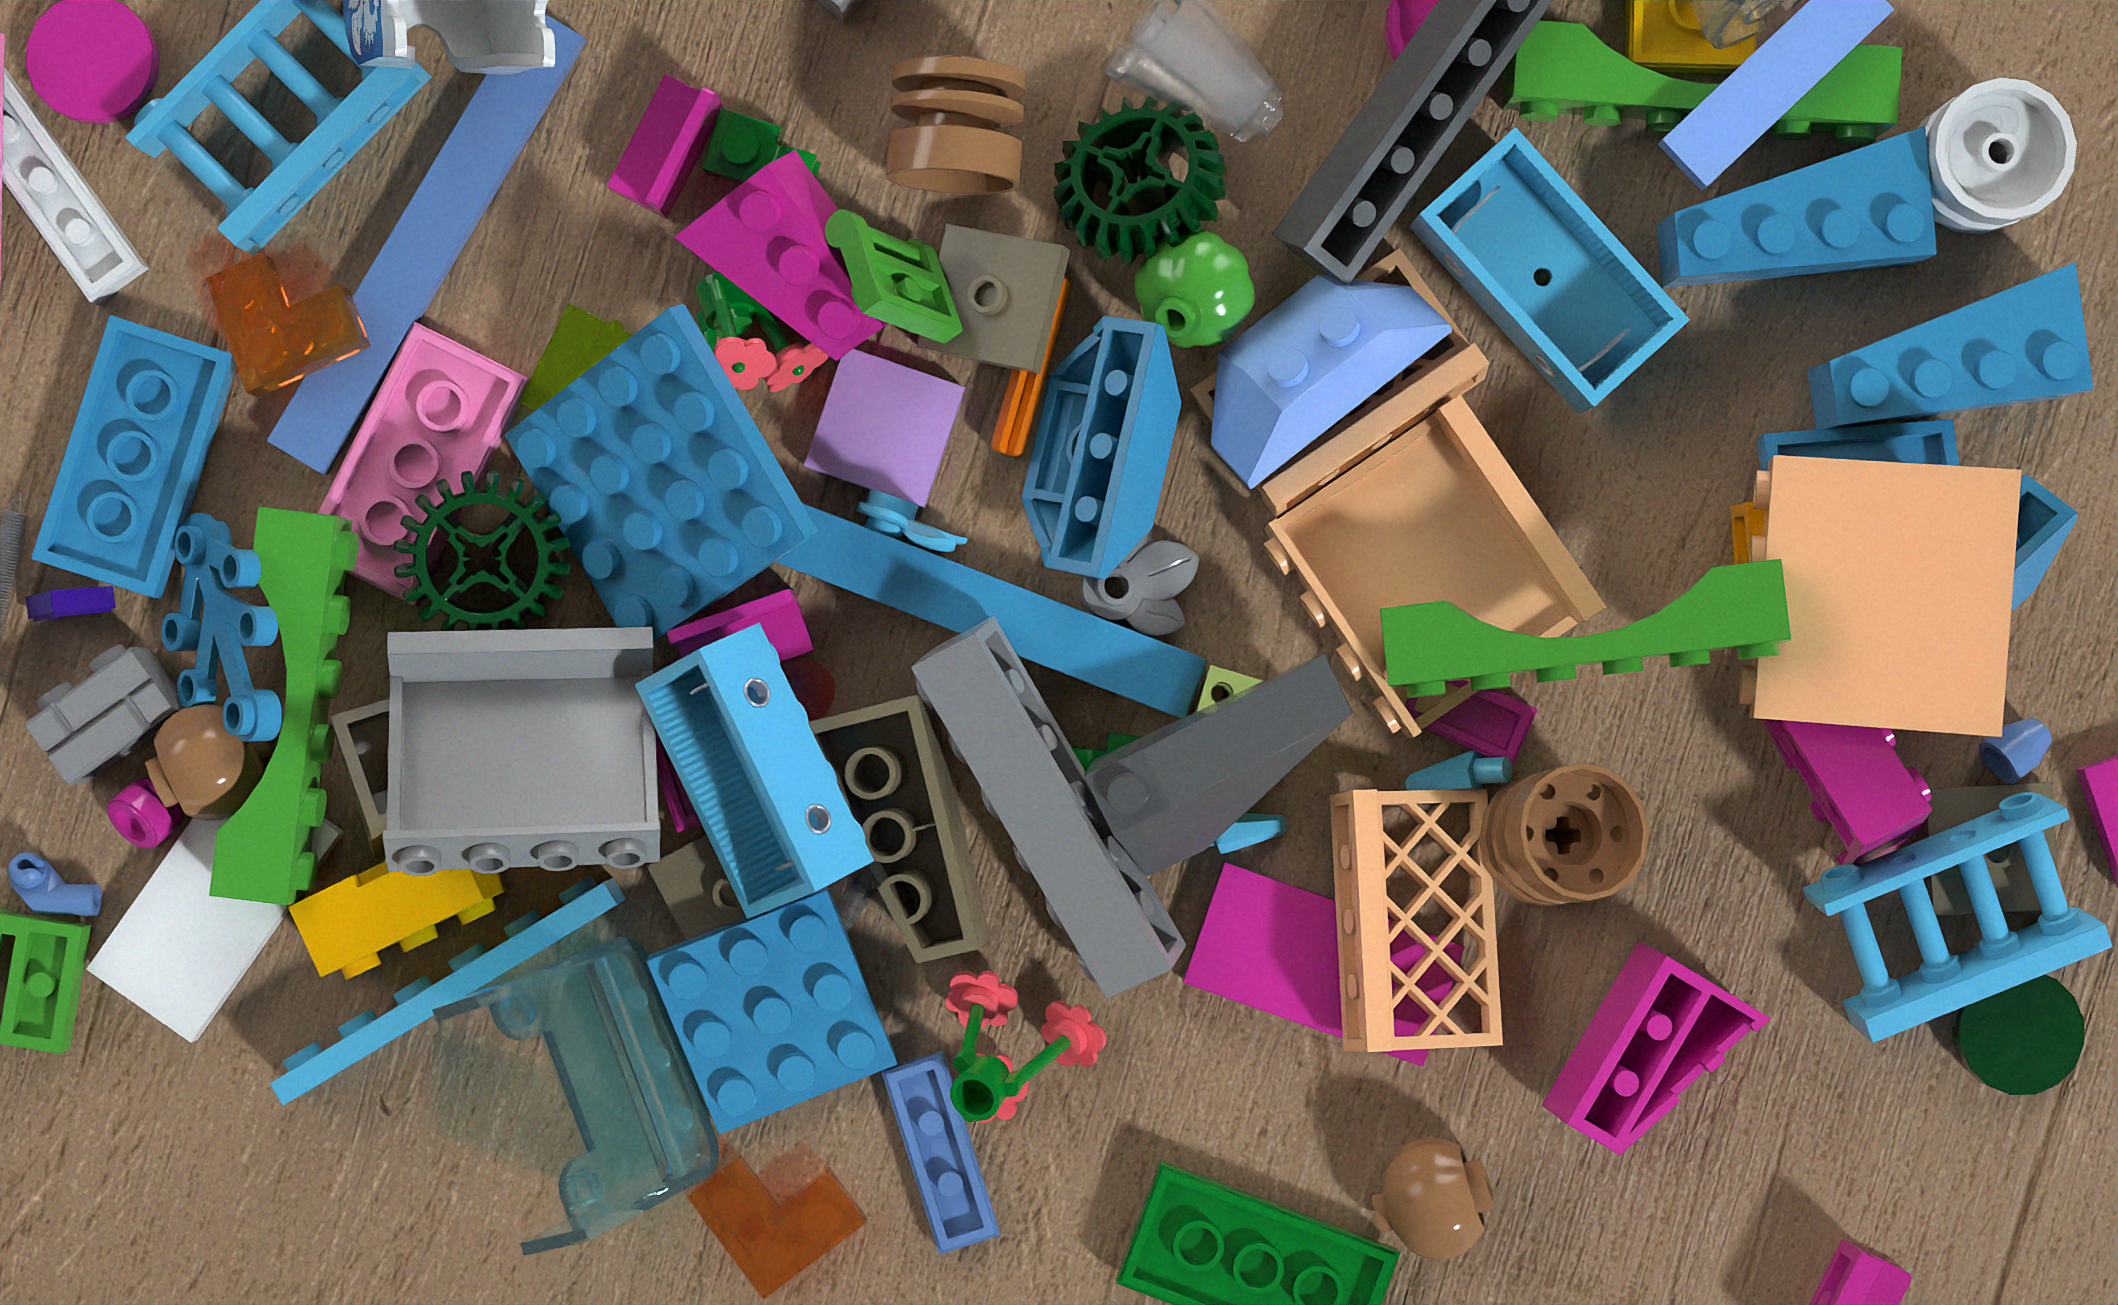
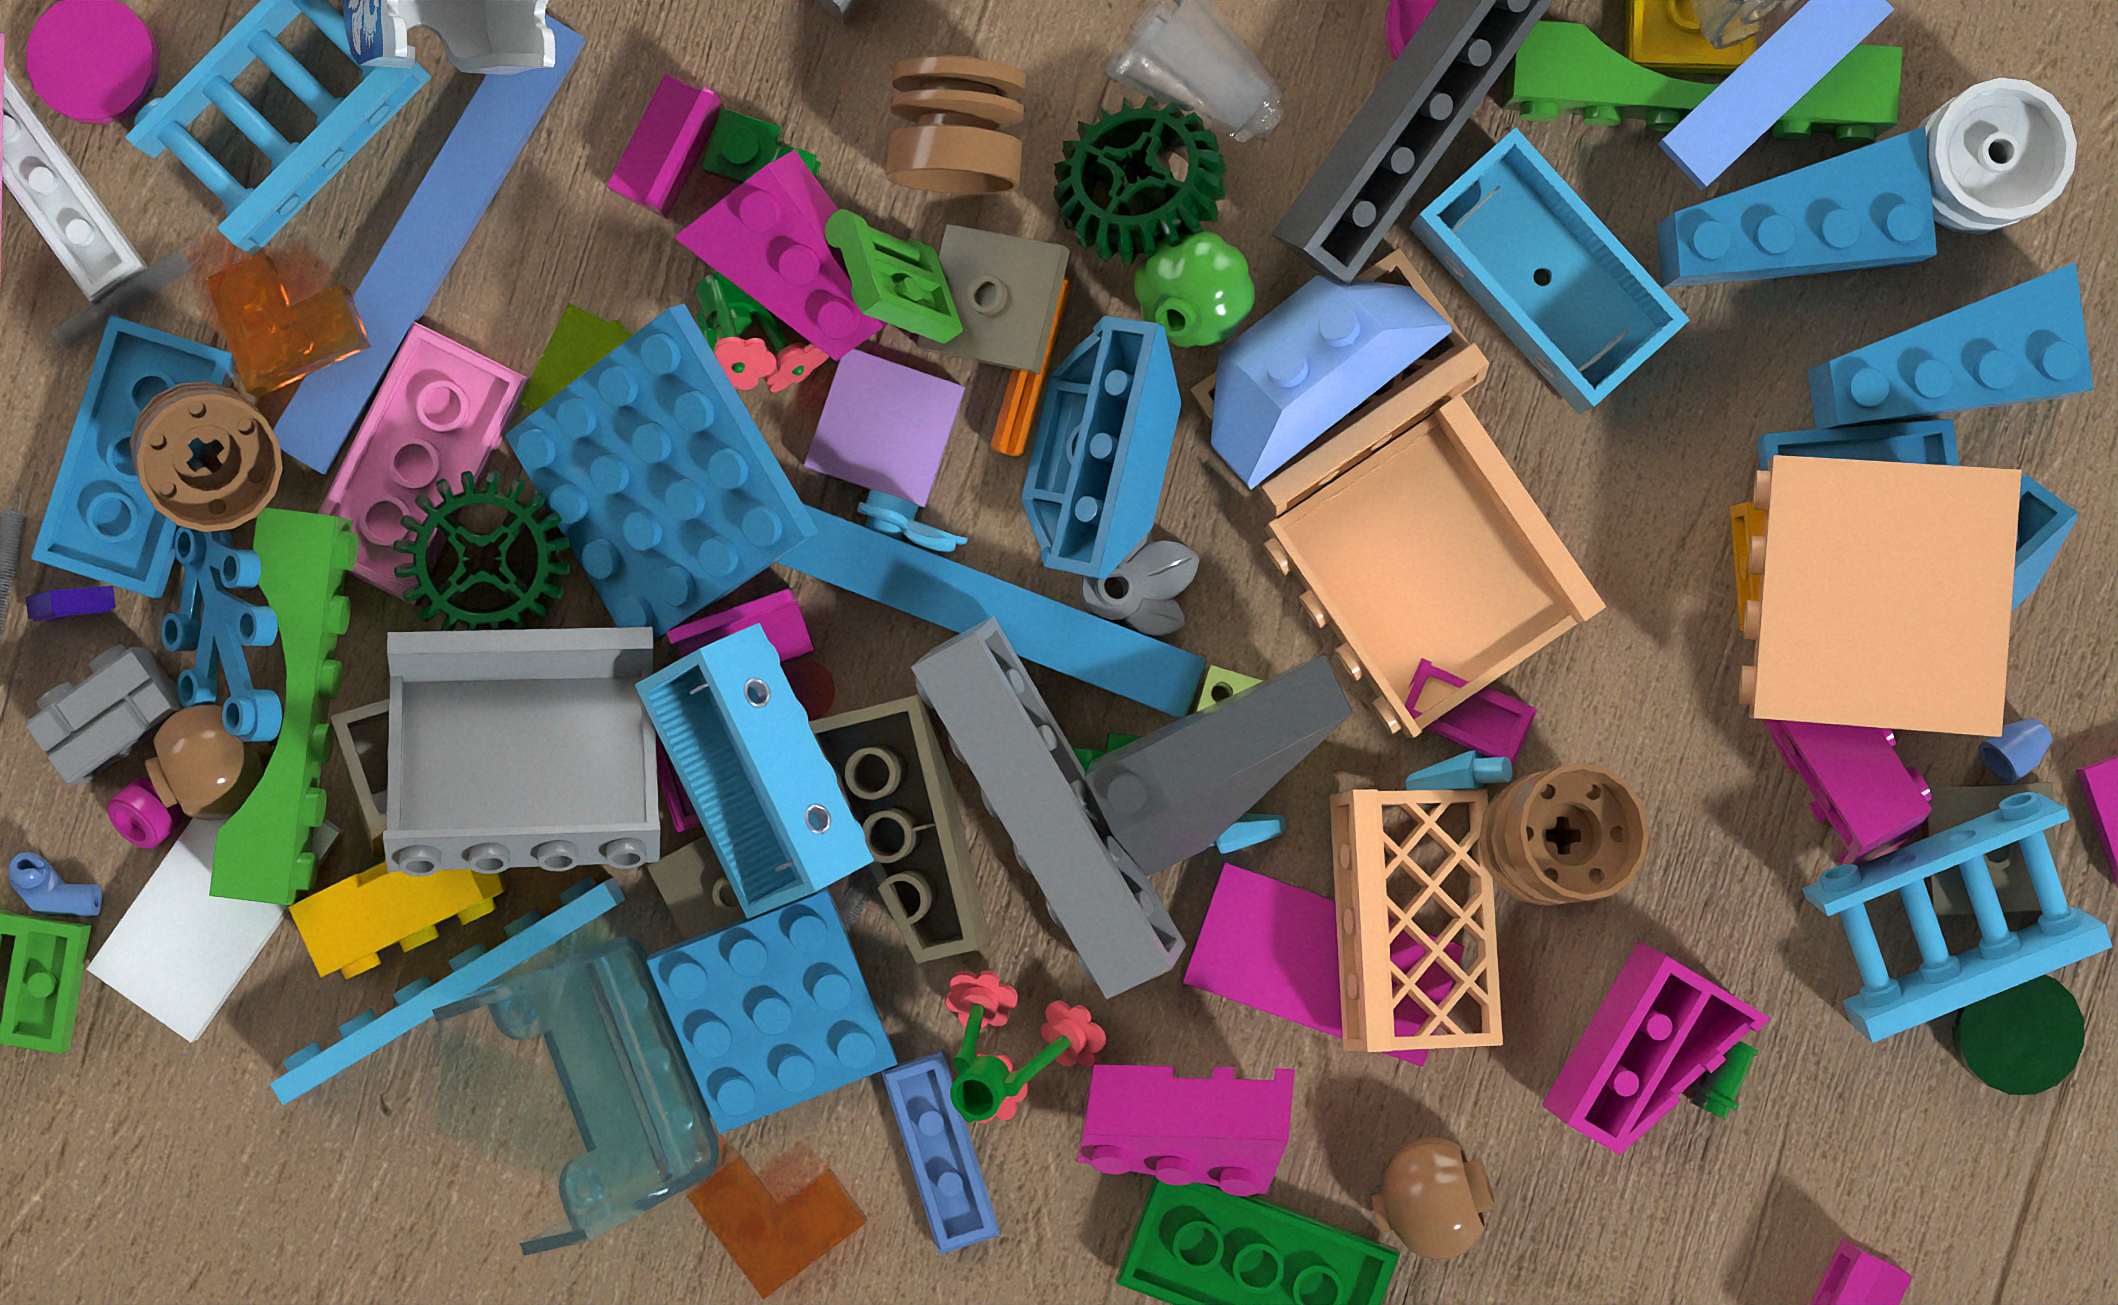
bright green arch [1380,559,1791,698] -> none
none -> light grey piece [43,244,202,355]
none -> medium nougat wheel [129,381,283,532]
none -> dark pink wedge [1077,1065,1295,1196]
none -> green pin [1689,1041,1759,1120]

